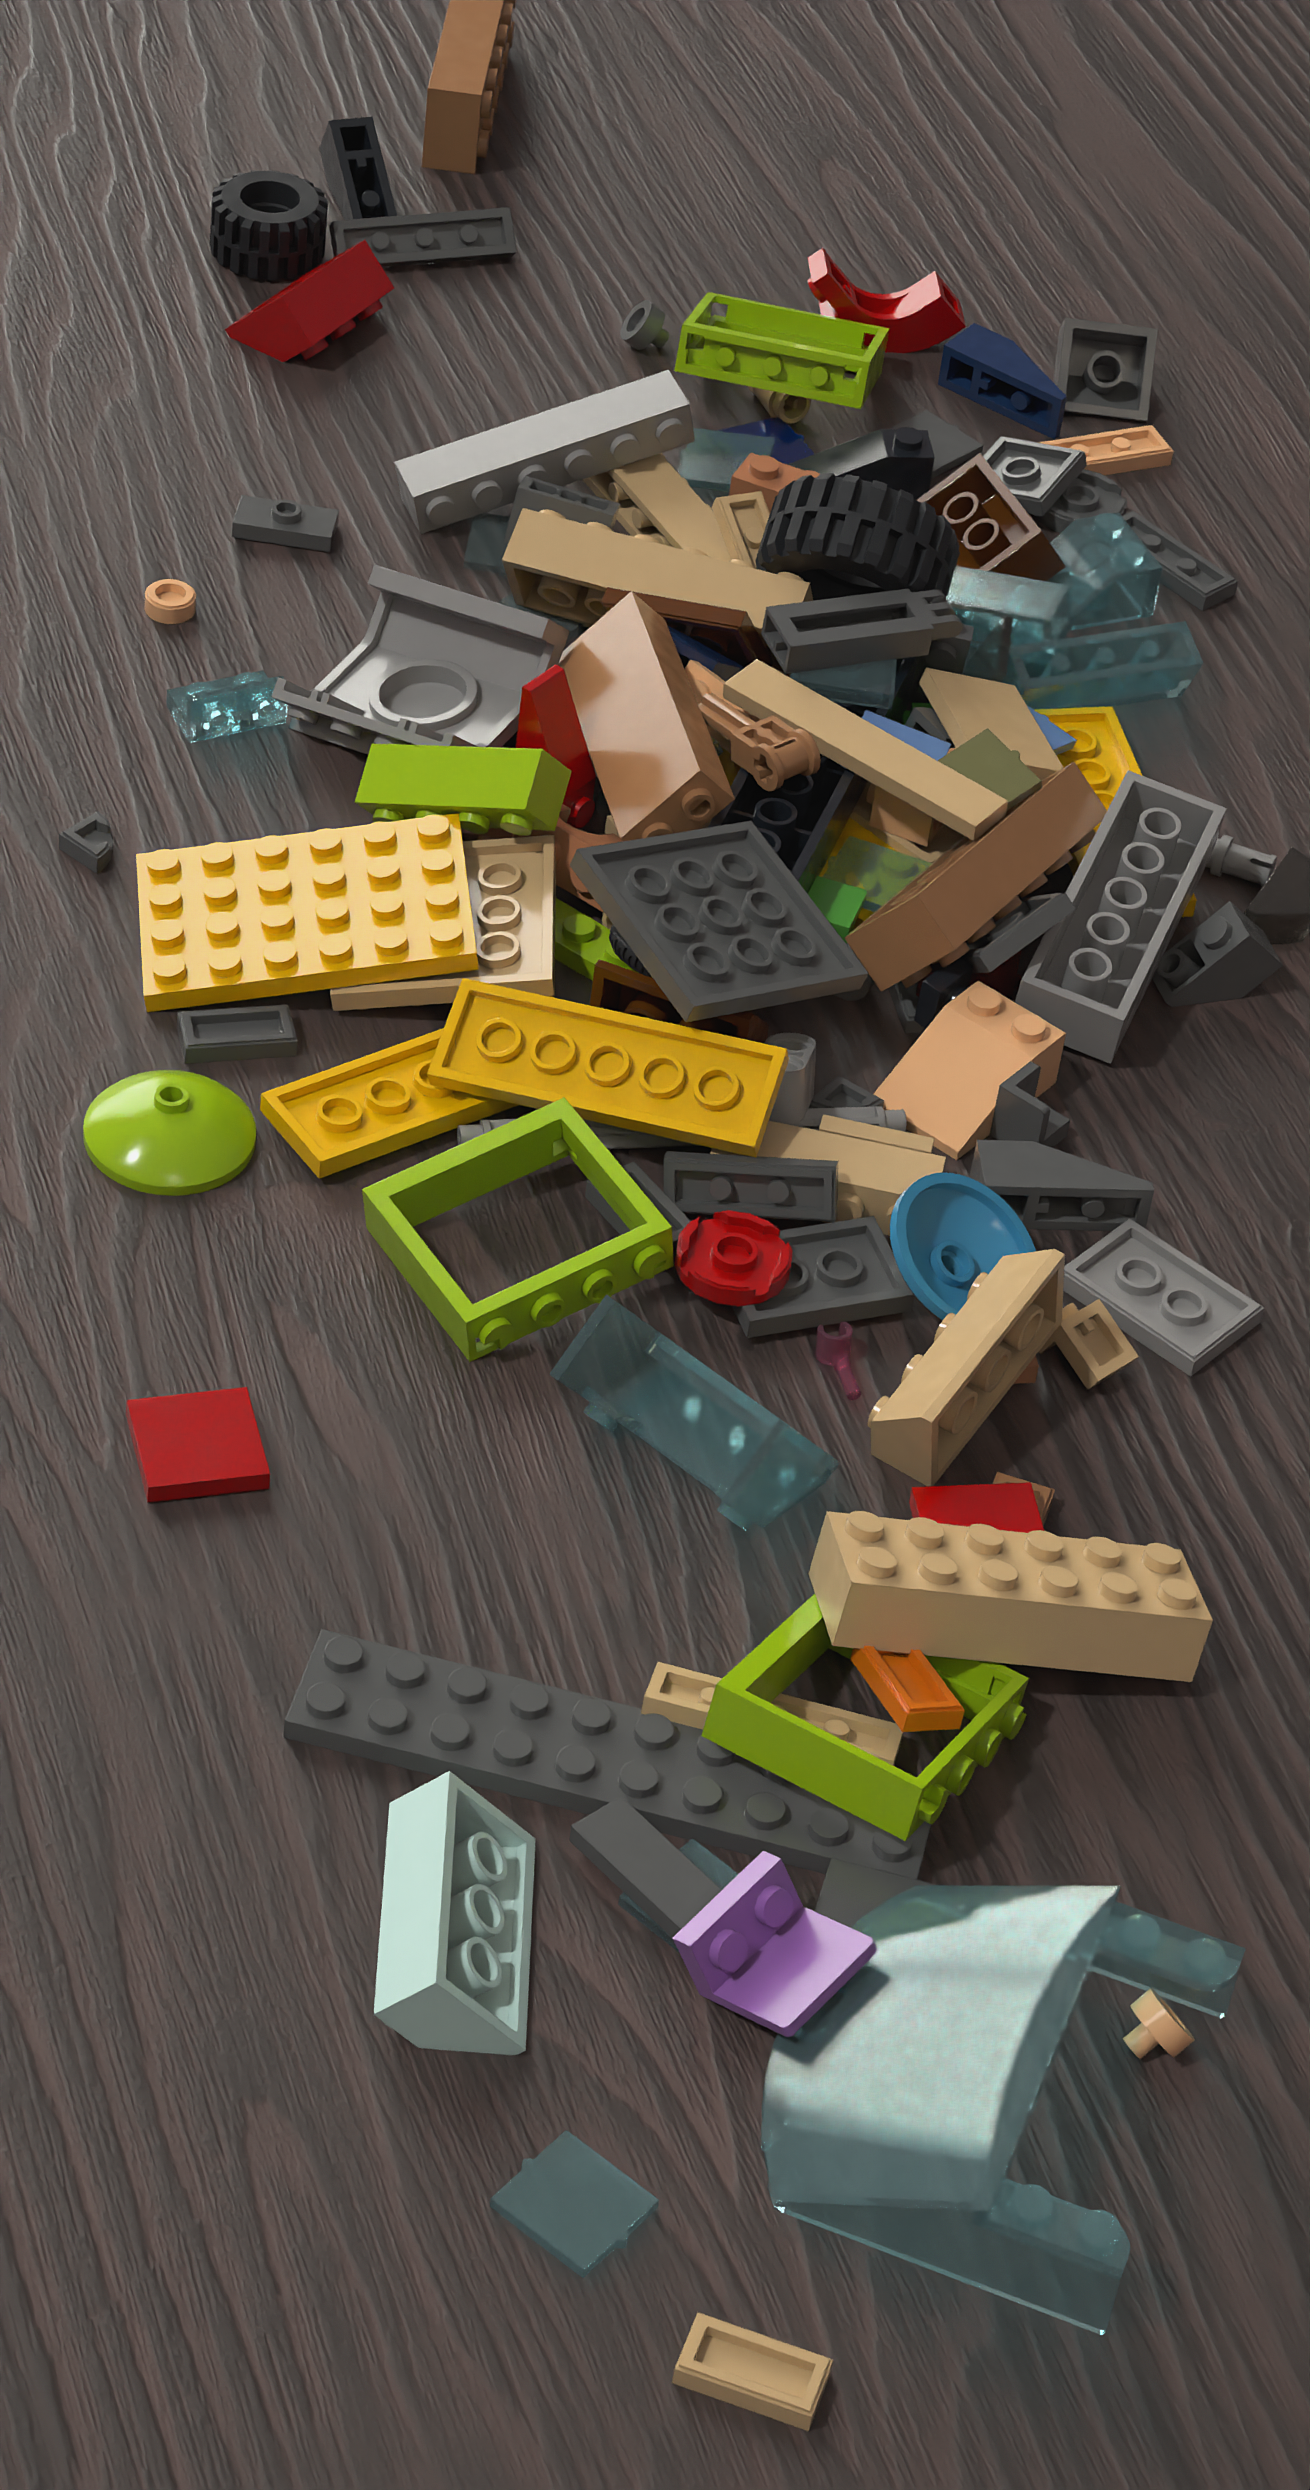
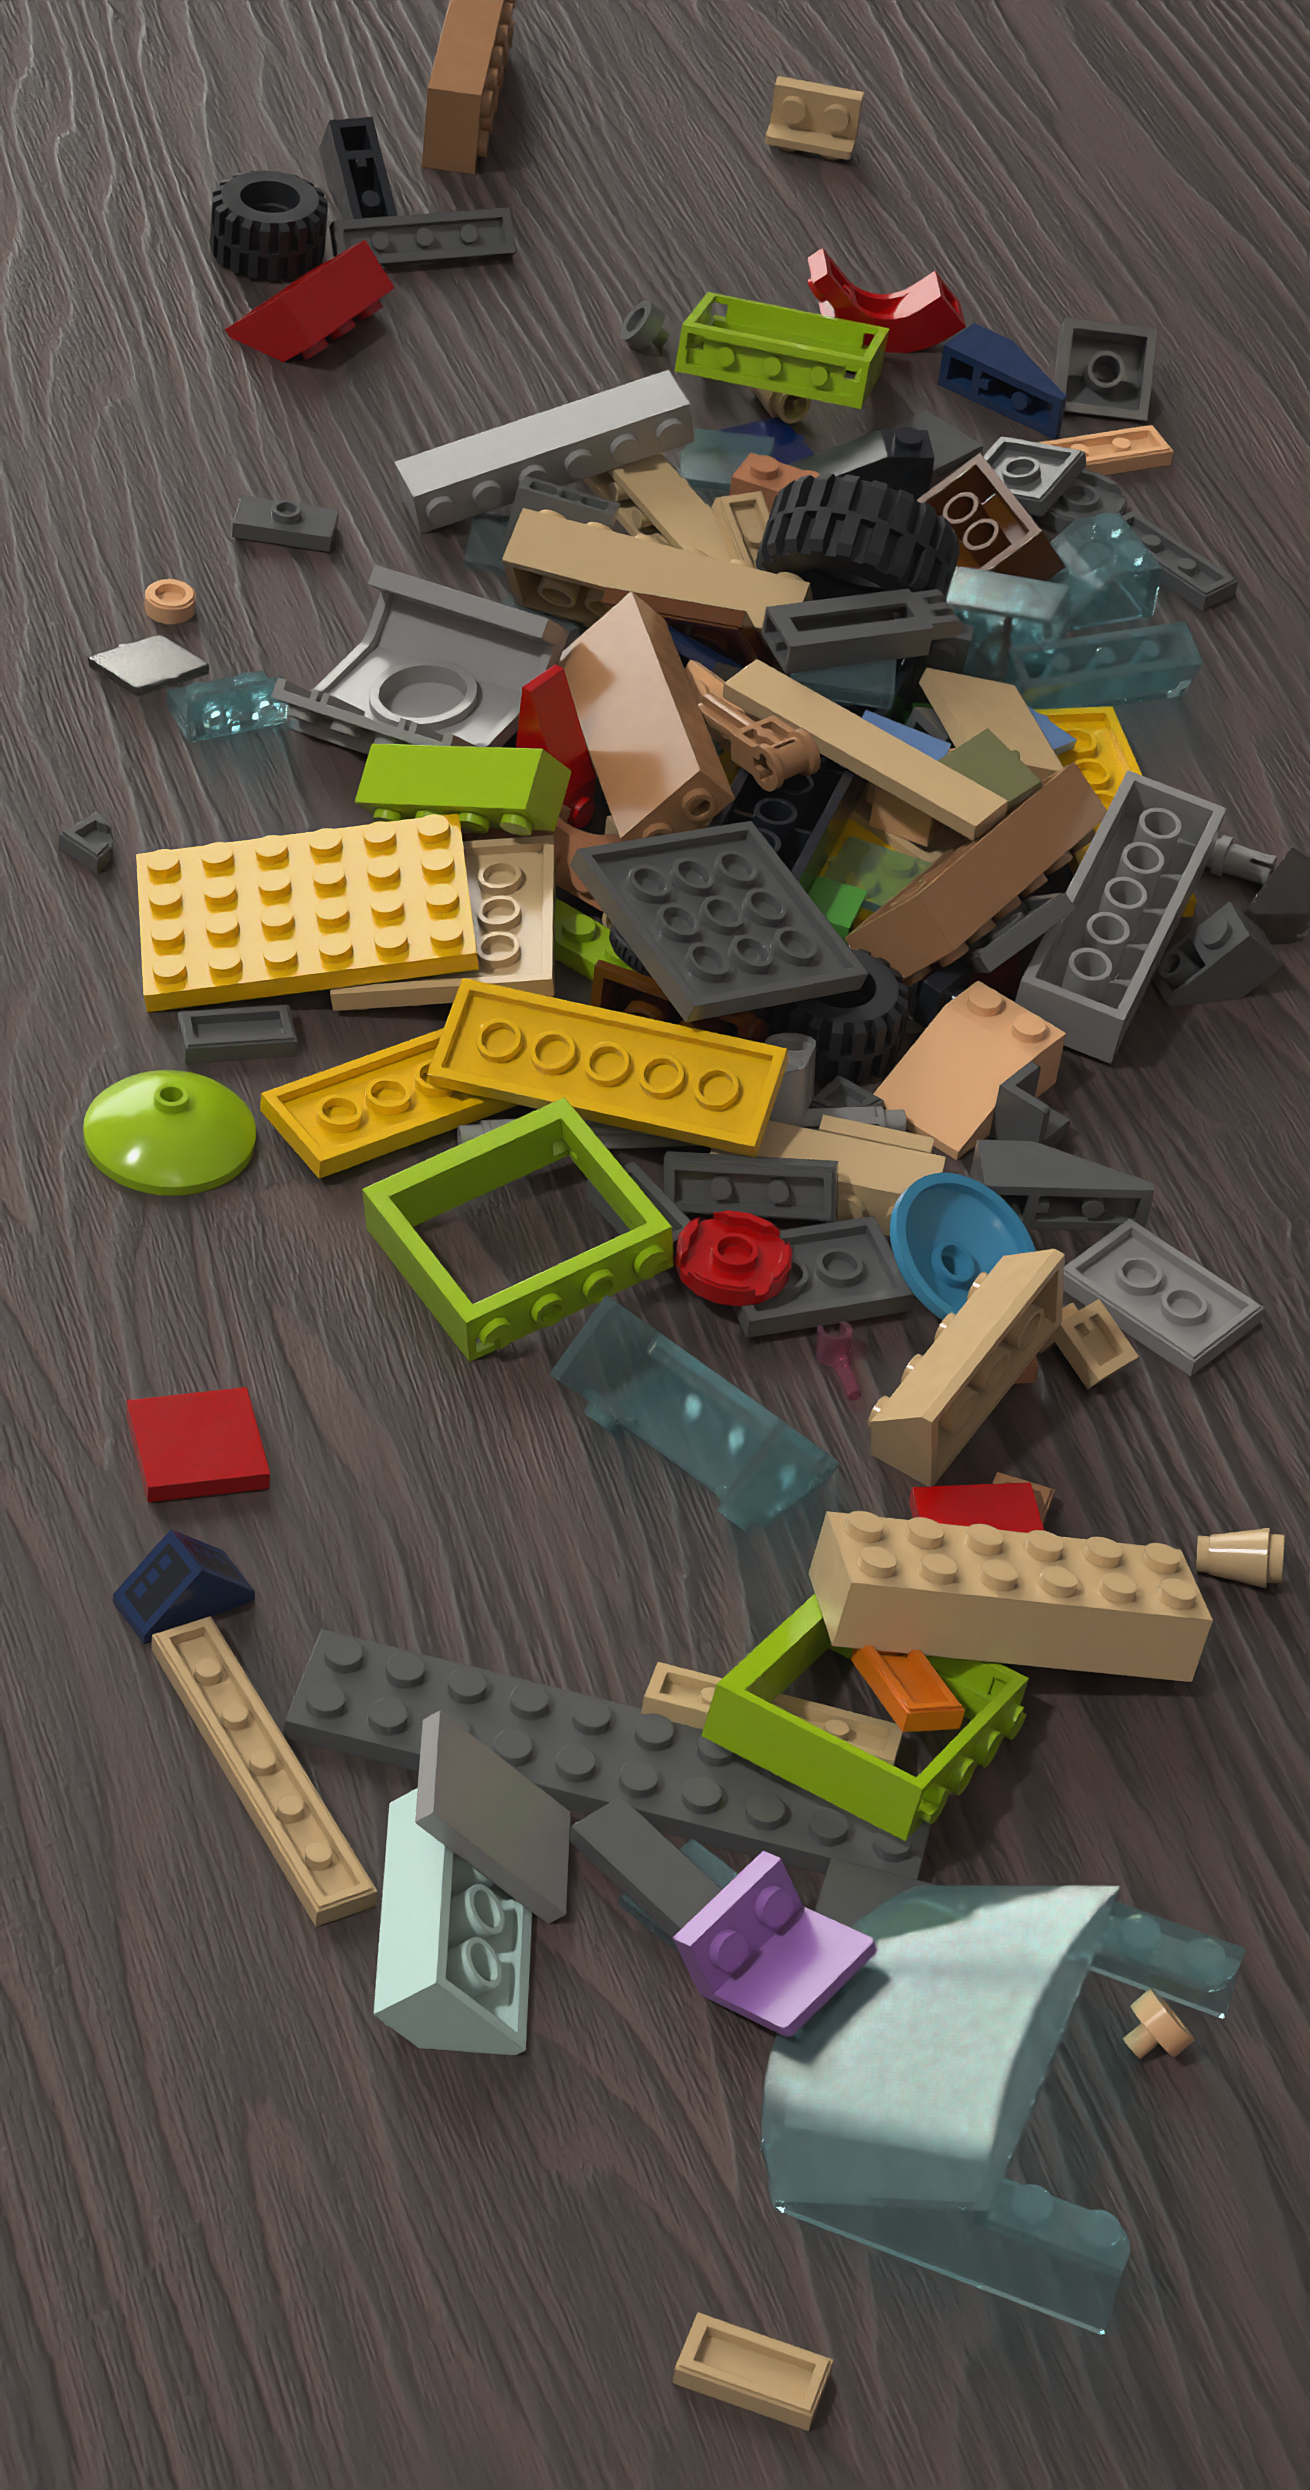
clear light blue piece [490,2130,659,2278] -> none
none -> clear smoke piece [88,634,210,697]
none -> dark blue slope [113,1529,255,1644]
none -> tan tile [151,1616,378,1927]
none -> light grey tile [415,1710,571,1924]
none -> tan bracket [765,76,864,160]
none -> black tyre [765,945,909,1083]
none -> tan cone [1196,1528,1285,1589]

